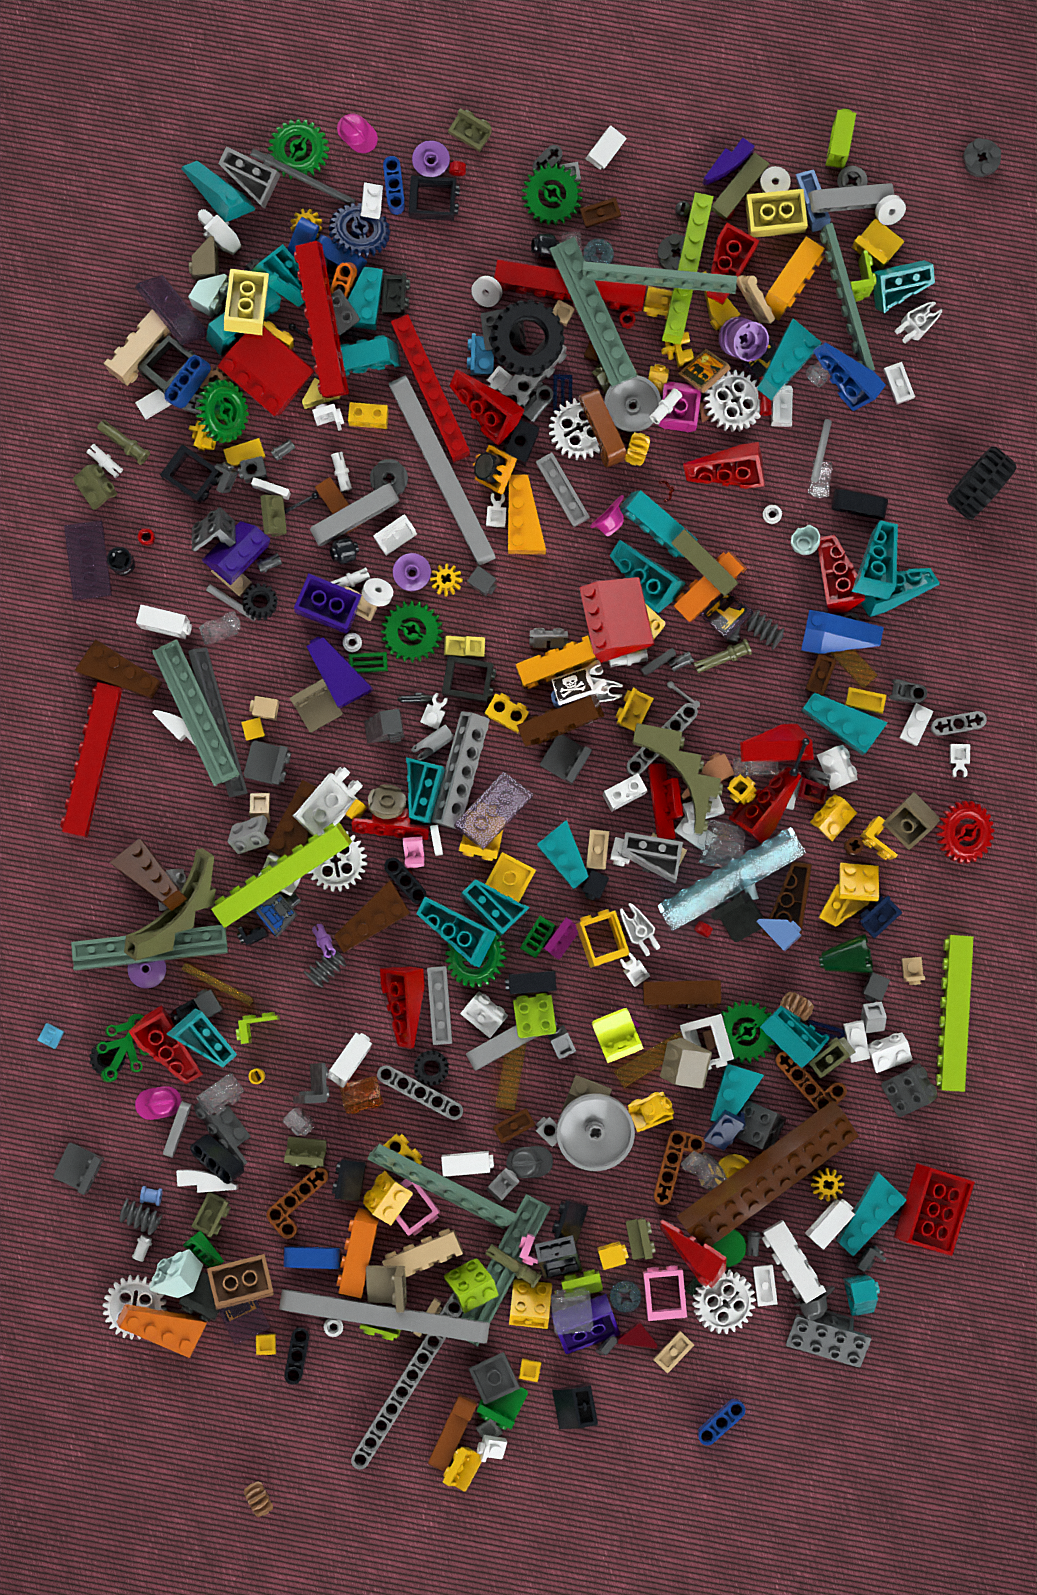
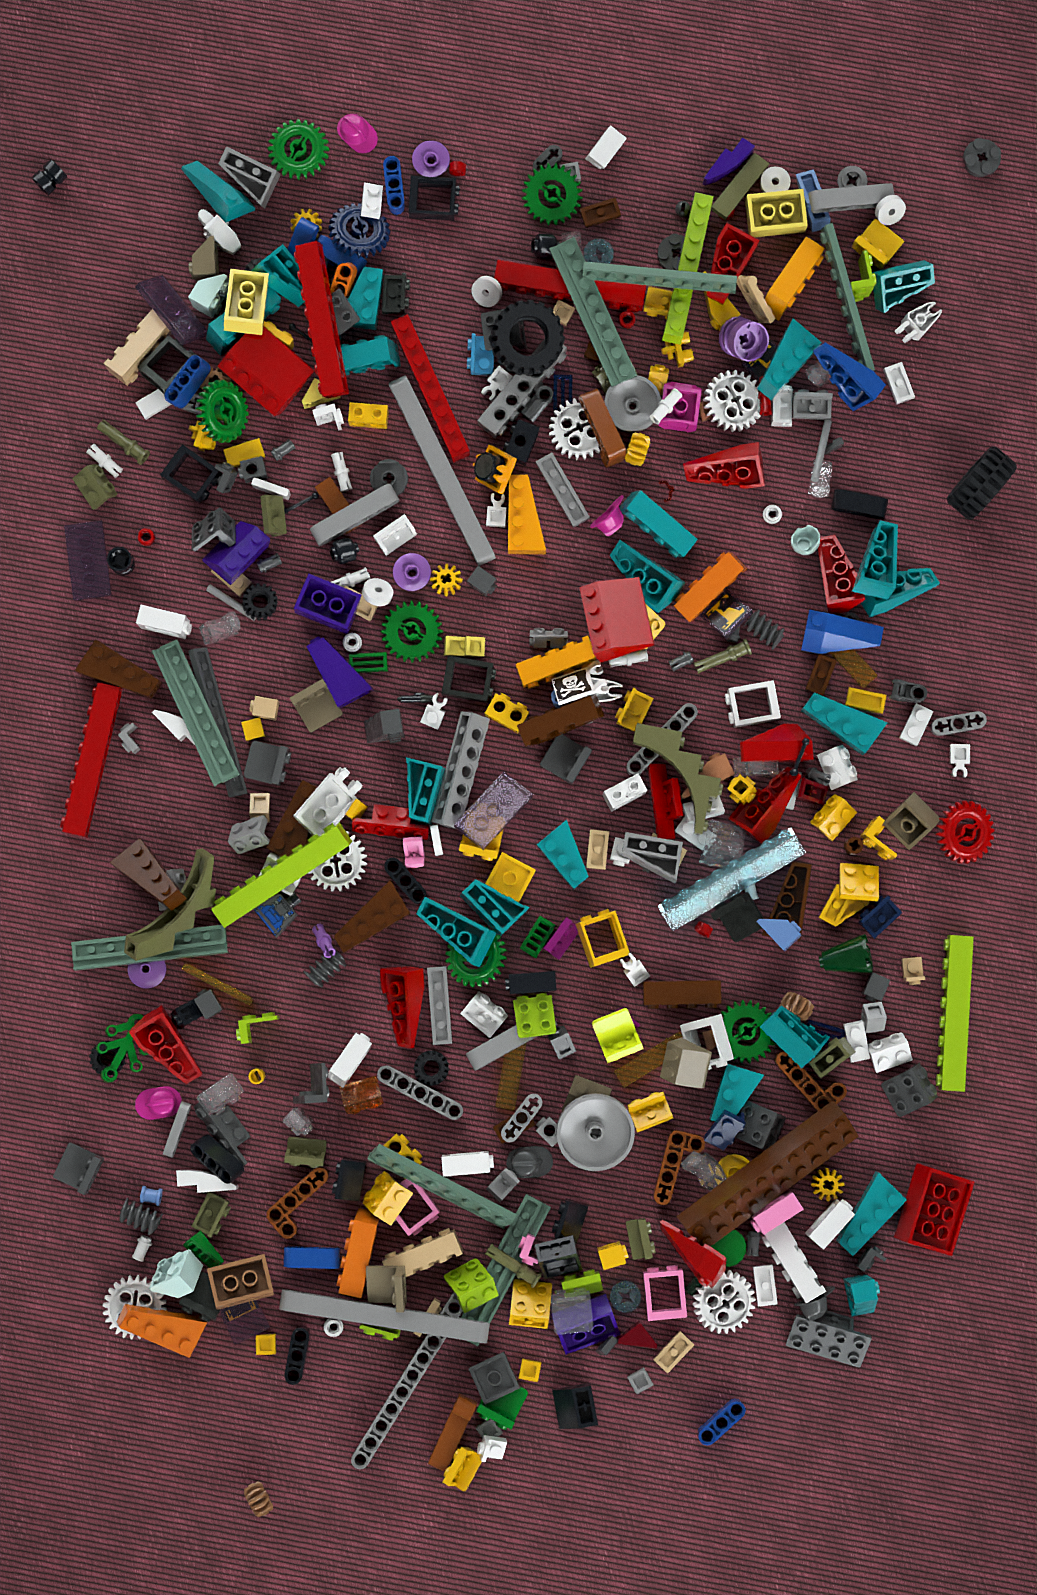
medium azure tile [38,1023,64,1049] -> none
teal wedge [167,1008,237,1068] -> none
black bracket [237,926,269,946] -> none
dark grey bar [250,148,355,206] -> none
dark tan tile [368,784,406,819] -> none
light grey piece [411,724,454,761] -> none
olive bracket [448,108,492,152] -> none
red wedge [449,370,524,445] -> none
black brick [582,870,609,901] -> none
white hinge [620,903,660,956] -> none
yellow bracket [639,1095,674,1124] -> none
dark grey tile [640,648,676,677] -> none
light grey hinge [667,681,700,708] -> none
olive tile [671,529,739,596] -> none
tile [678,349,731,393] -> none
lime window [825,109,856,169] -> none
none -> black wheel [31,159,68,196]
none -> light grey bracket [118,723,141,754]
none -> light grey beam [501,1094,542,1142]
none -> light grey tile [627,1367,653,1394]
none -> white window [725,680,781,728]
none -> bright pink window [750,1190,804,1235]
none -> light grey bracket [792,389,833,420]
none -> dark grey tile [825,437,844,455]

